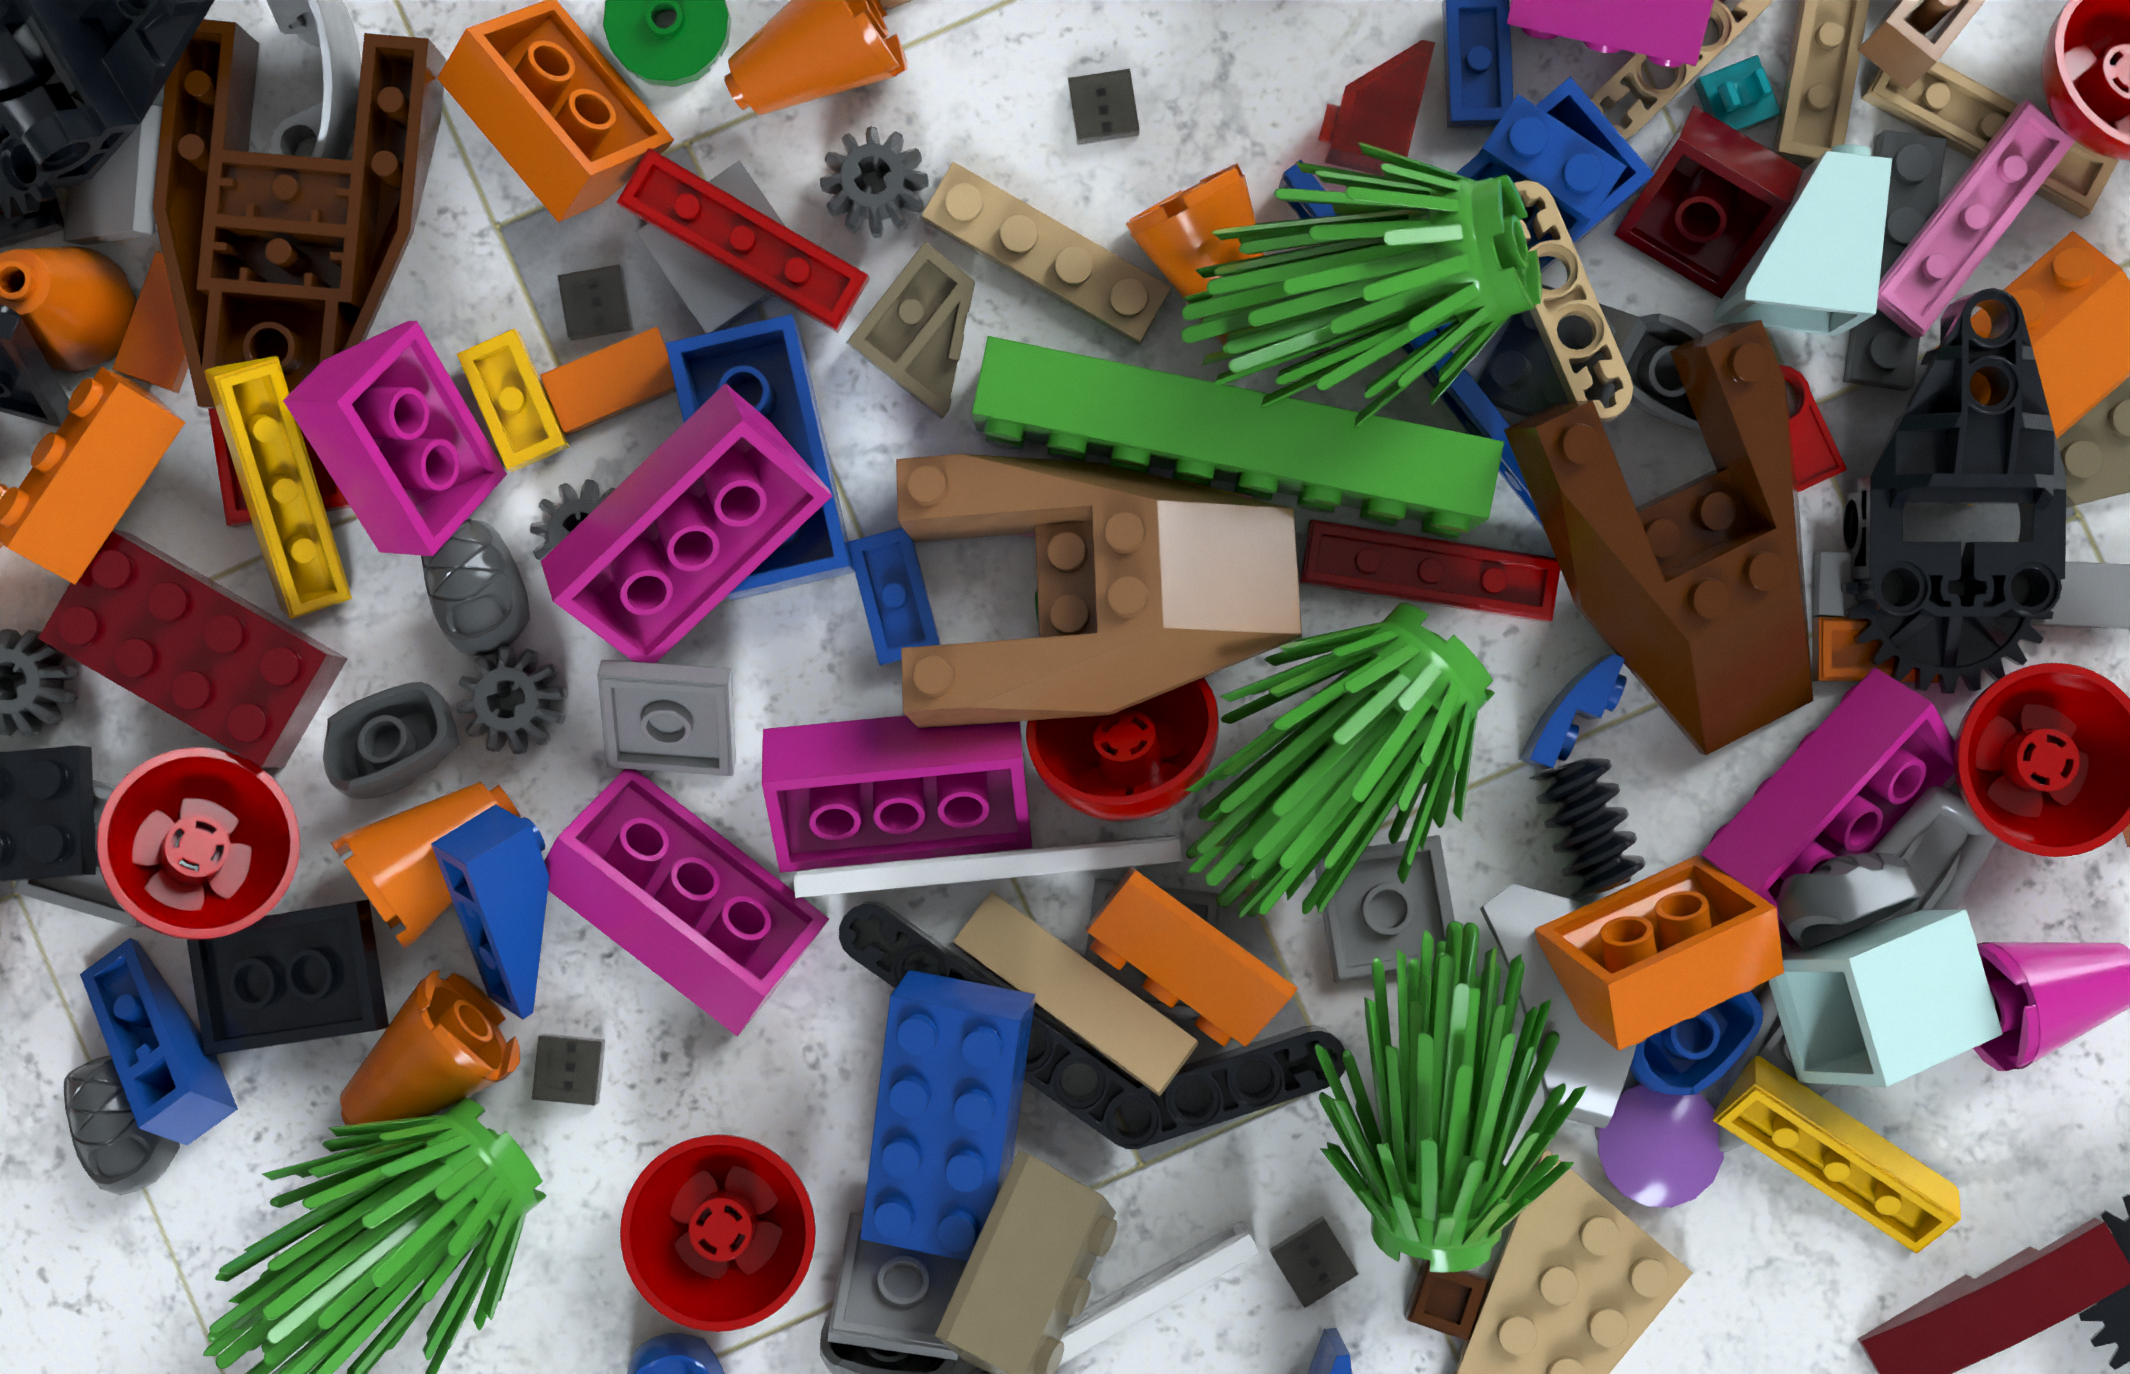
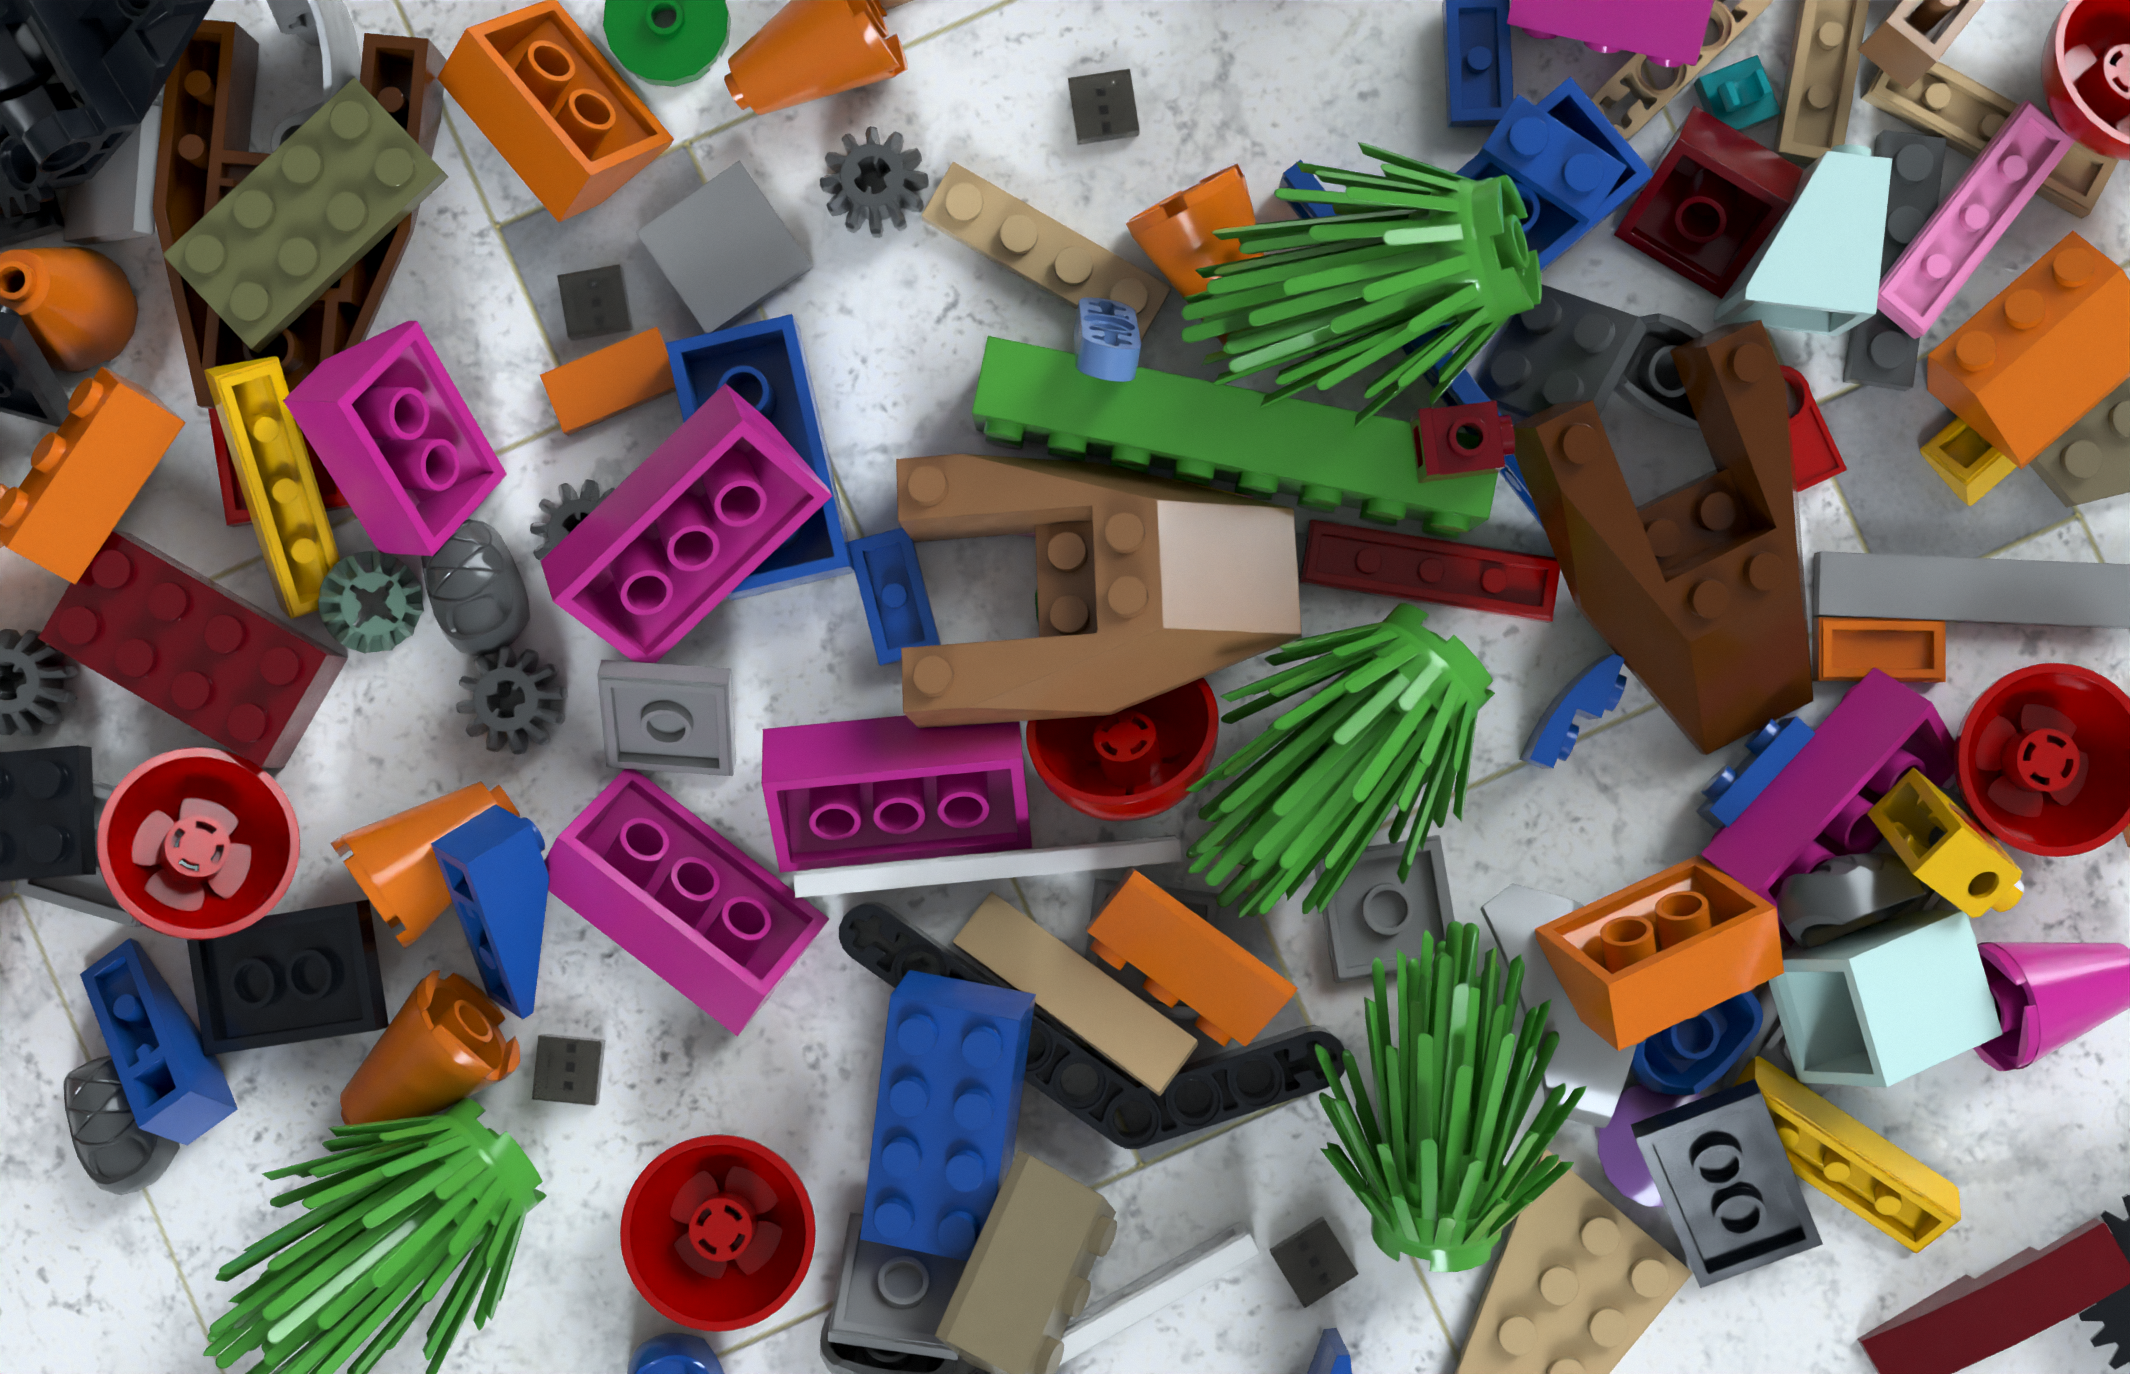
orange tile [112,251,189,394] -> none
dark grey piece [323,682,460,799] -> none
yellow plate [457,328,570,473] -> none
red tile [617,148,870,333] -> none
dark tan wing [846,241,975,419] -> none
clear red slope [1318,40,1435,177] -> none
reddish brown tile [1404,1259,1488,1341] -> none
tan beam [1514,180,1633,424] -> none
black piece [1529,758,1645,900] -> none
black connector [1841,288,2066,694] -> none
none -> olive plate [163,77,449,354]
none -> sand green gear [318,551,424,654]
none -> medium blue beam [1073,297,1141,382]
none -> dark red brick [1410,401,1515,483]
none -> plate [1631,1079,1823,1288]
none -> blue plate [1696,716,1816,829]
none -> yellow torso [1867,767,2024,918]

